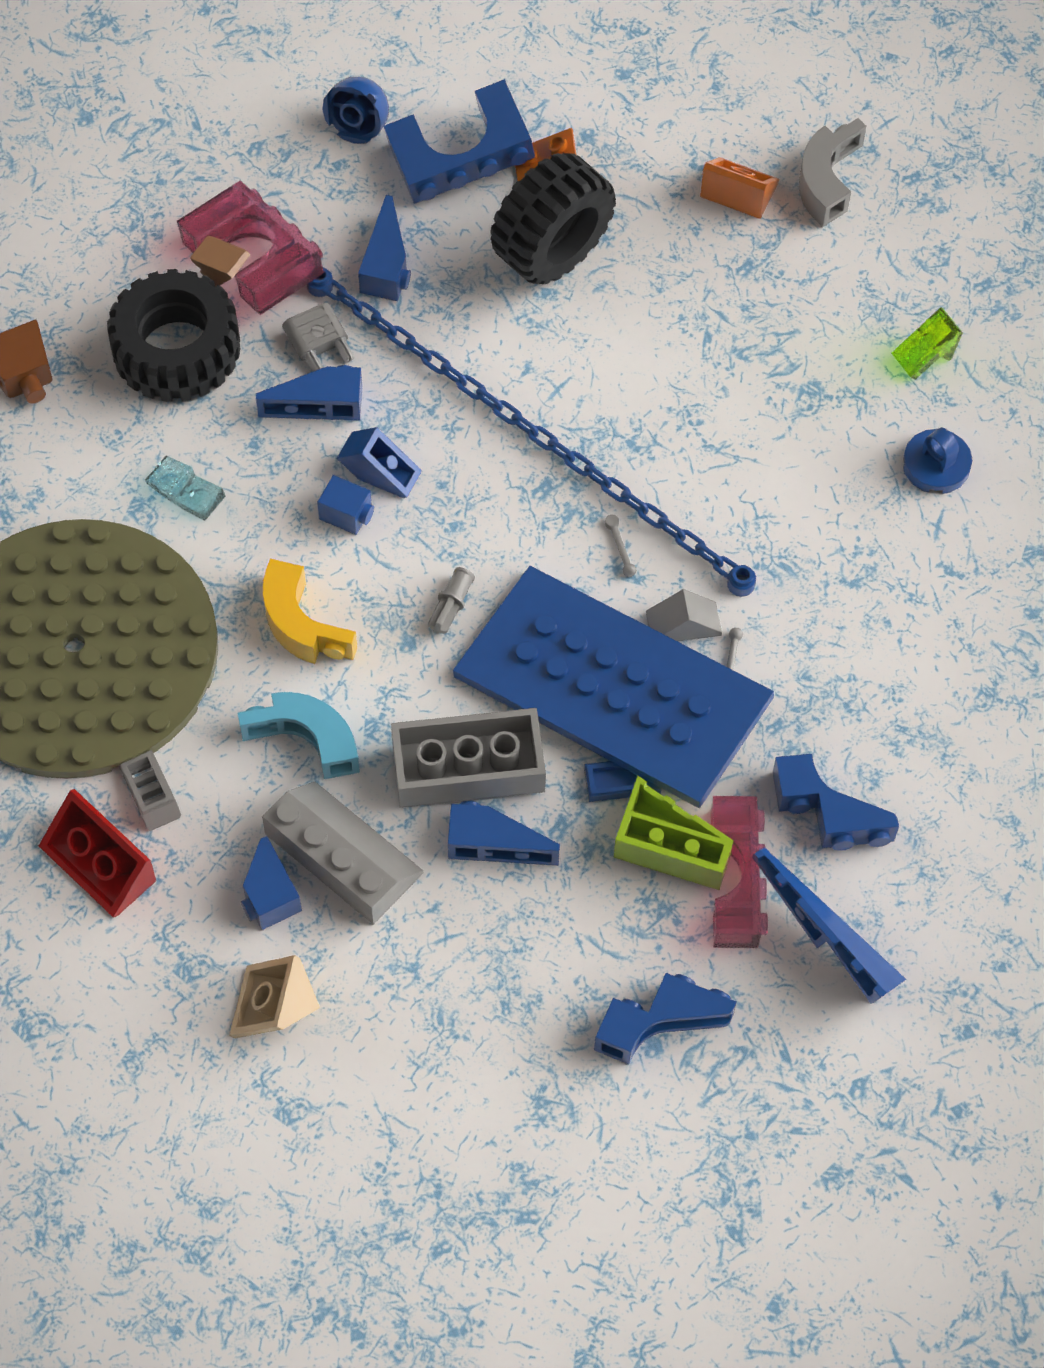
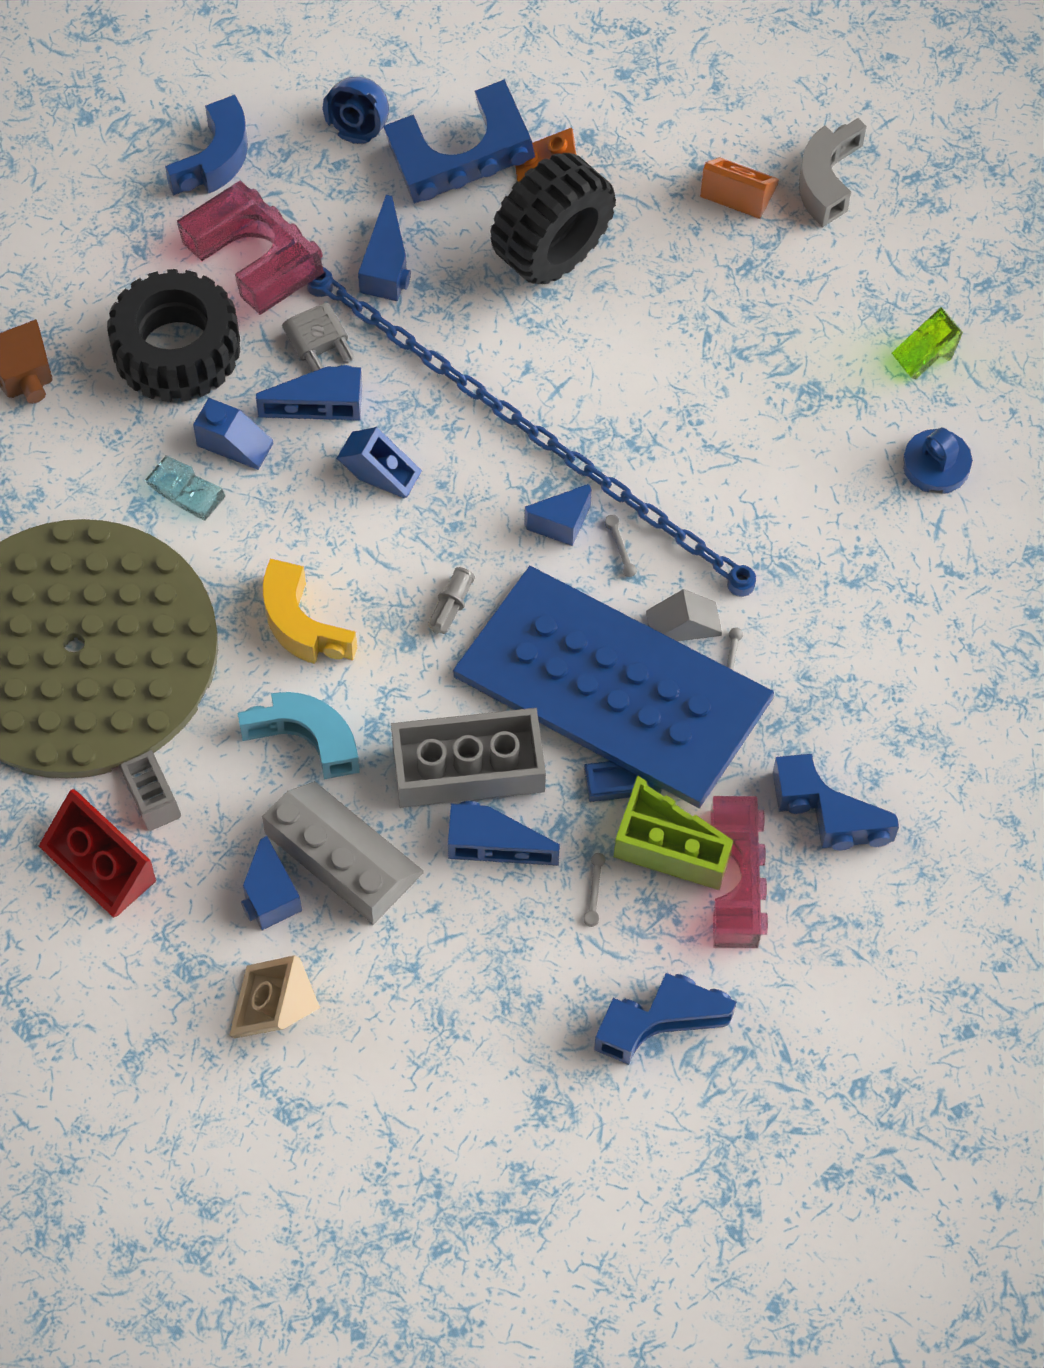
medium nougat slope [190,236,251,286] -> none
blue brick [317,475,374,535] -> none
blue wedge [752,847,906,1004] -> none
none -> blue arch [165,95,248,196]
none -> blue slope [193,398,273,470]
none -> blue slope [524,484,592,546]
none -> light grey hinge [584,853,606,927]

